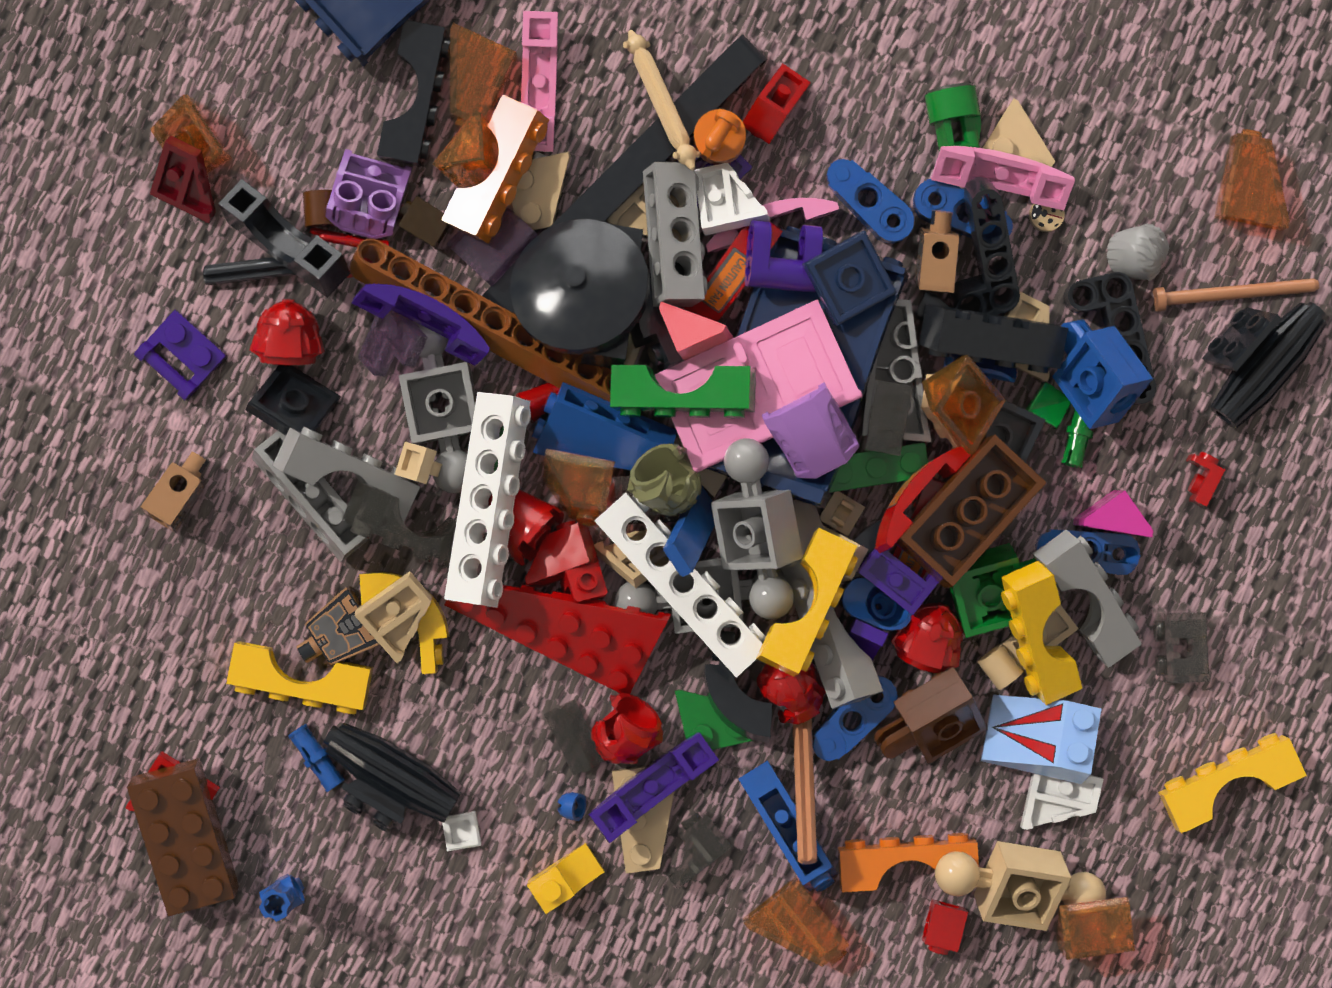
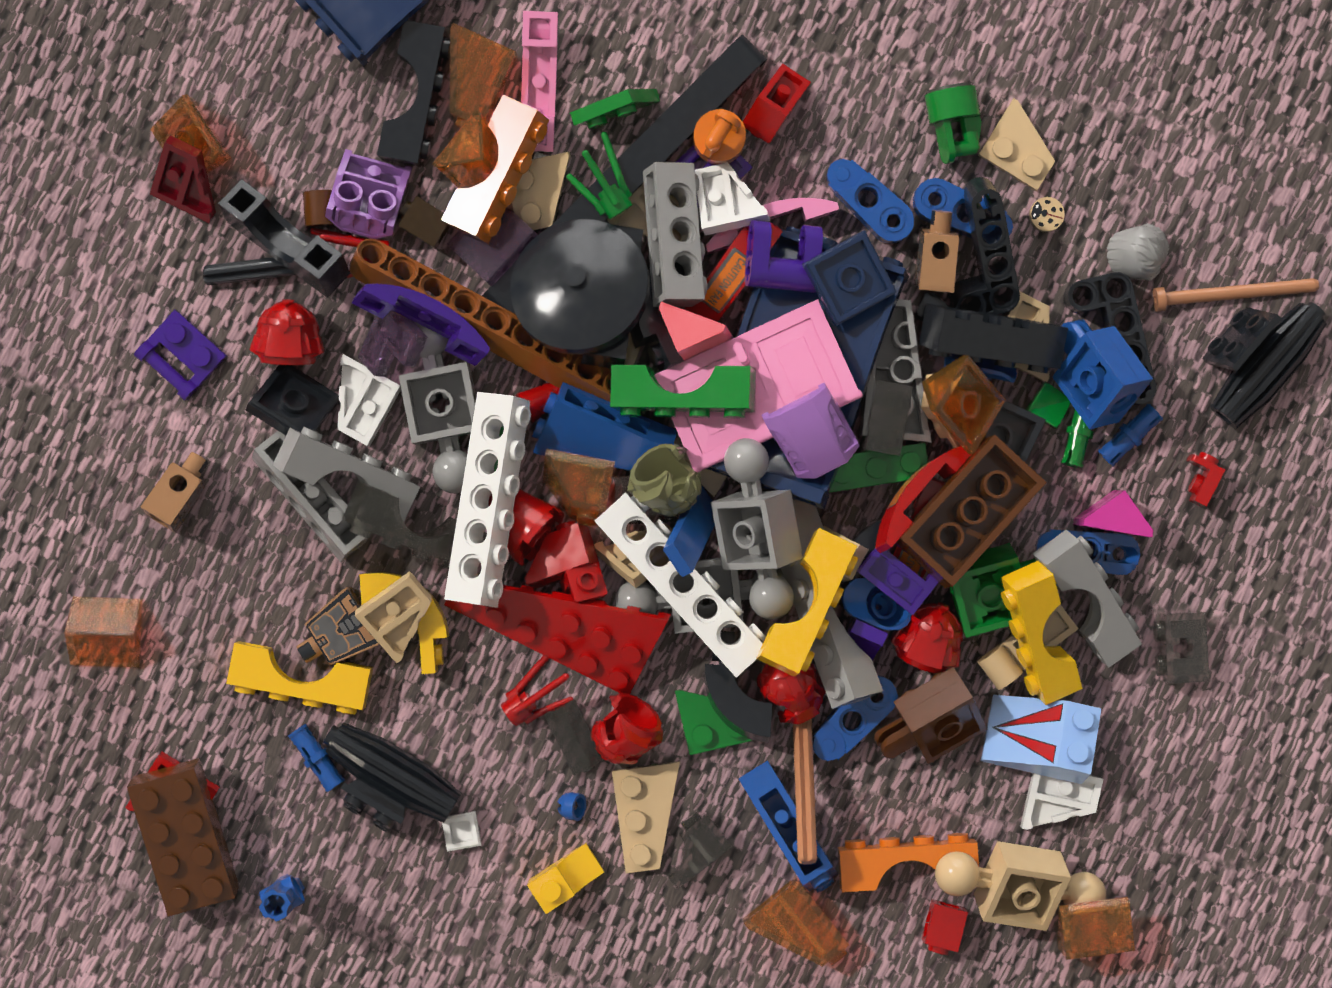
tan tile [394,442,442,484] -> none
dark purple slope [588,732,719,843] -> none
tan wheel [623,30,700,170] -> none
tan tile [819,491,865,537] -> none
bright pink slope [931,146,1075,211] -> none
yellow arch [1158,733,1307,834] -> none
clear orange slope [1214,129,1290,231] -> none
none -> clear orange slope [64,596,142,668]
none -> white wing [337,354,401,447]
none -> red plant [501,655,574,727]
none -> green plant [566,132,633,220]
none -> green wing [570,89,660,130]
none -> blue pin [1098,404,1163,467]

